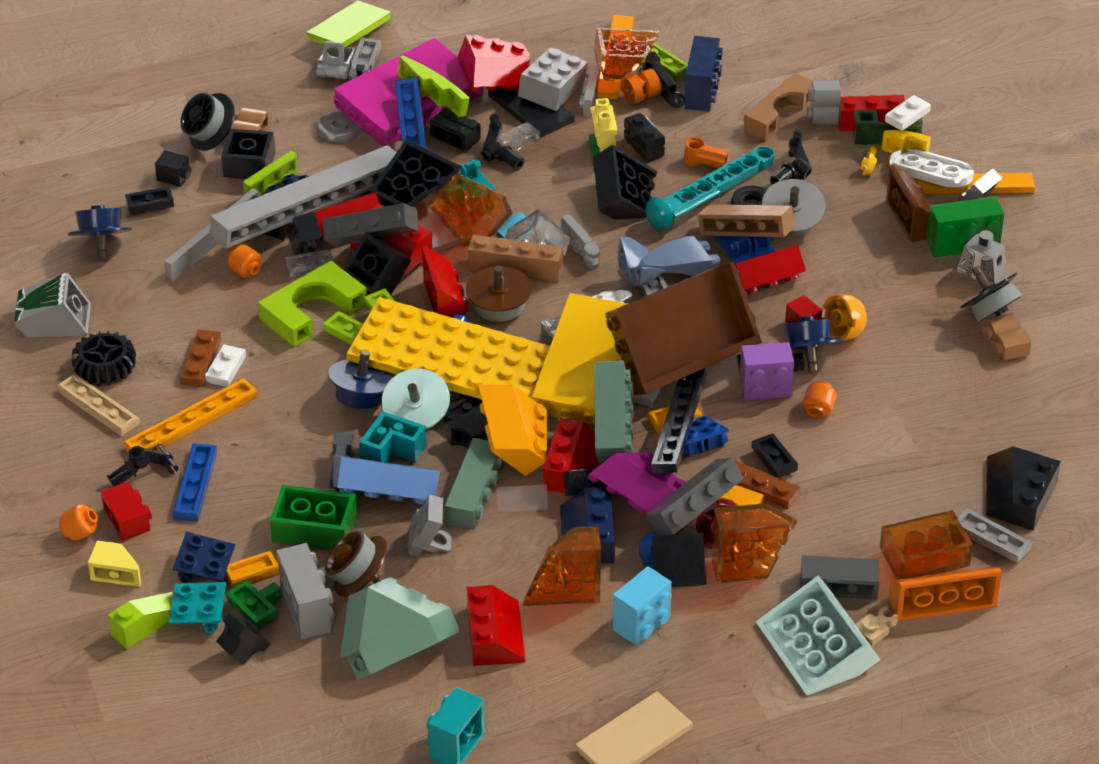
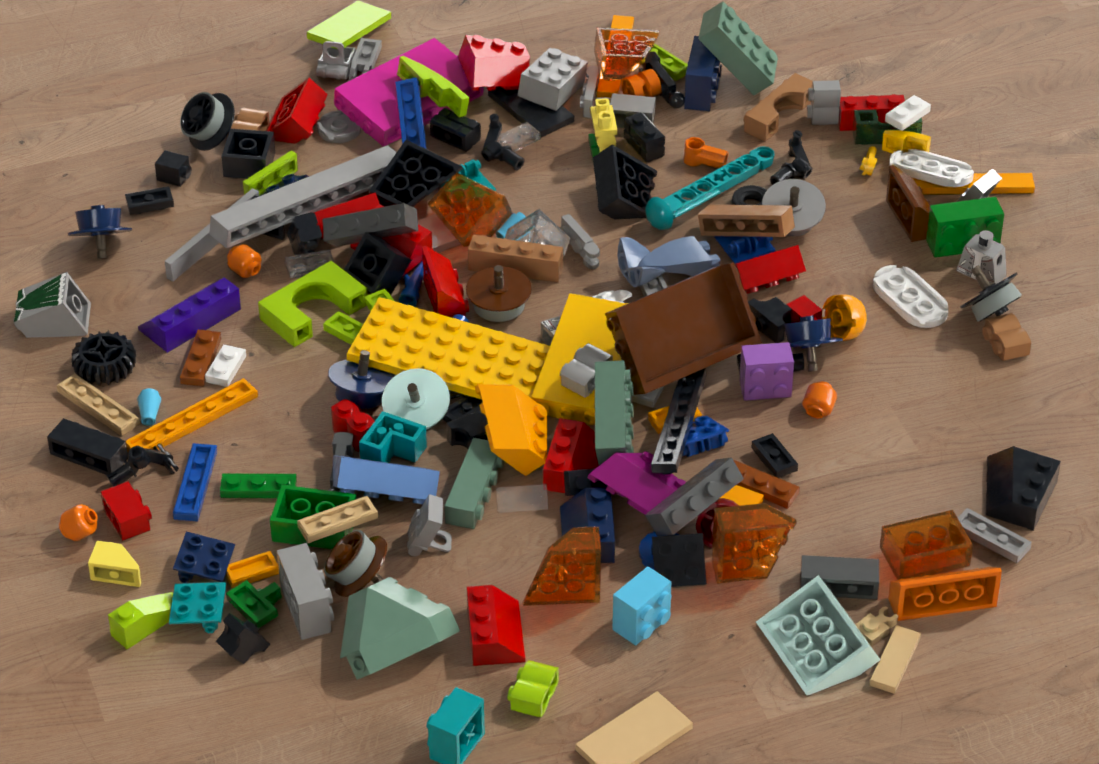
none -> black brick [47,418,128,475]
none -> medium azure cone [137,388,162,426]
none -> dark purple slope [138,277,241,353]
none -> green plate [220,473,297,498]
none -> red slope [266,77,328,144]
none -> tan tile [297,496,378,543]
none -> red brick [331,399,375,452]
none -> blue plant [399,262,423,307]
none -> lime brick [507,660,559,718]
none -> light grey brick [560,343,613,398]
none -> light grey hinge [594,93,656,128]
none -> sand green brick [698,1,778,95]
none -> black brick [748,297,792,343]
none -> tan tile [870,625,921,694]
none -> white tile [873,265,948,328]

